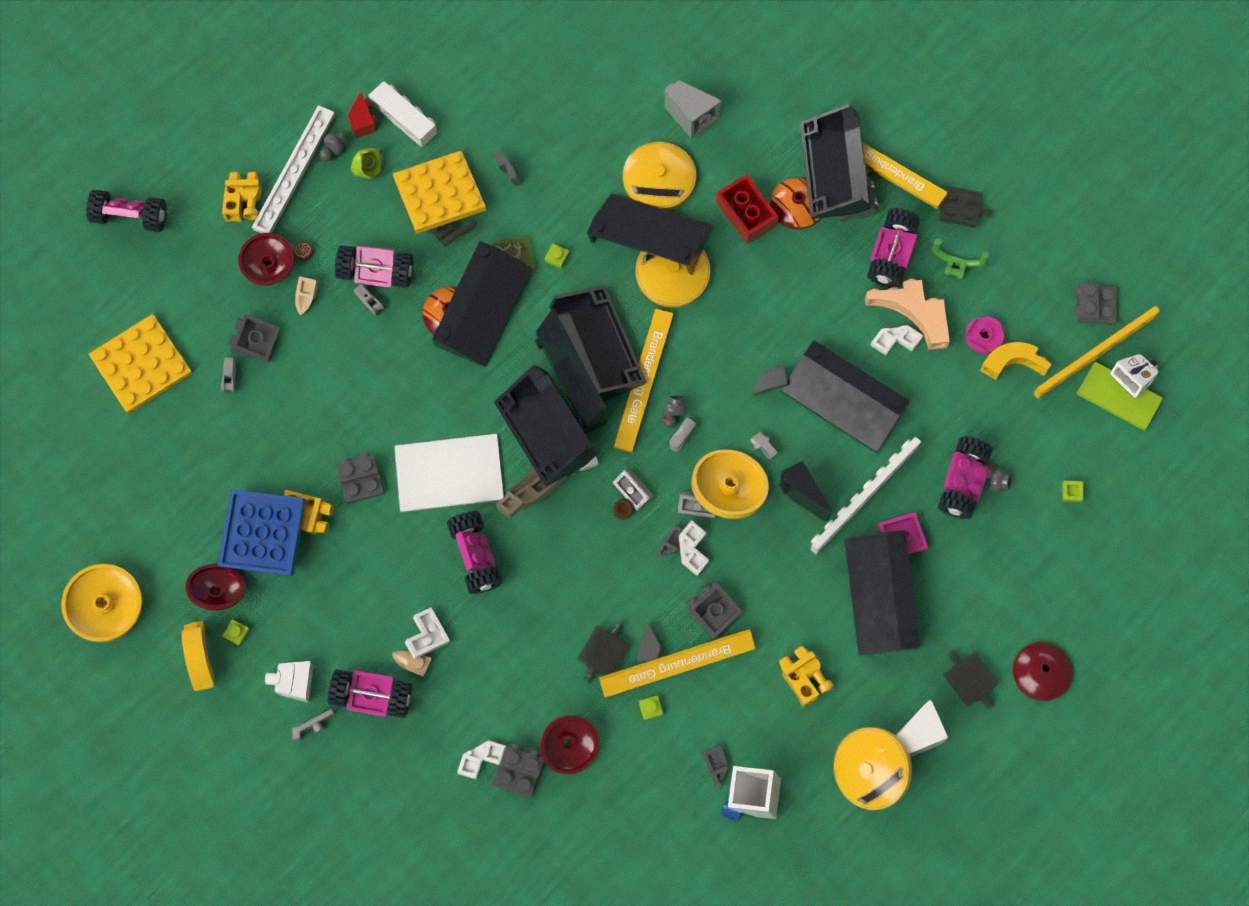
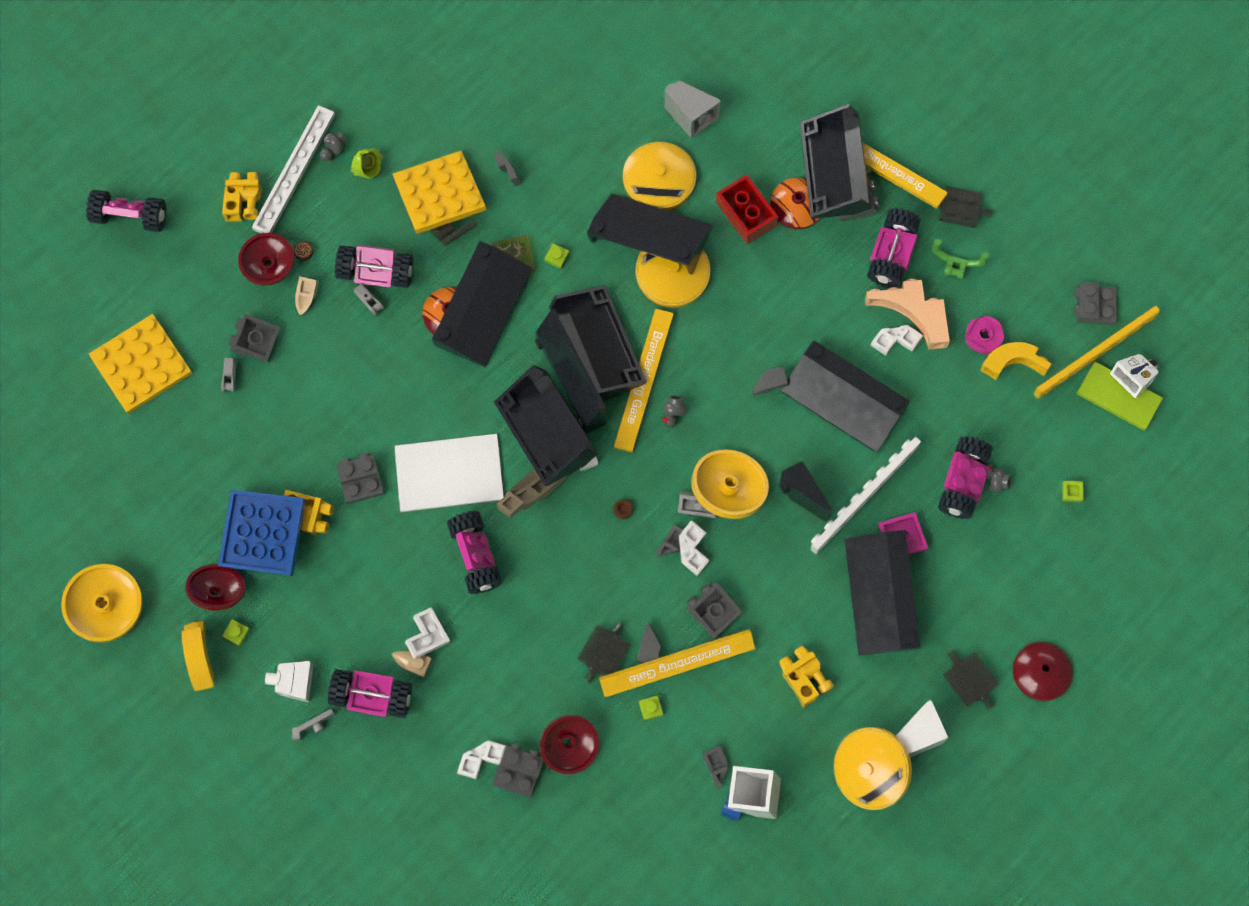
red slope [347,93,377,138] -> none
white brick [368,81,437,147] -> none
light grey slope [612,469,655,511] -> none
light grey bar [670,417,697,452] -> none
light grey piece [750,431,778,459] -> none

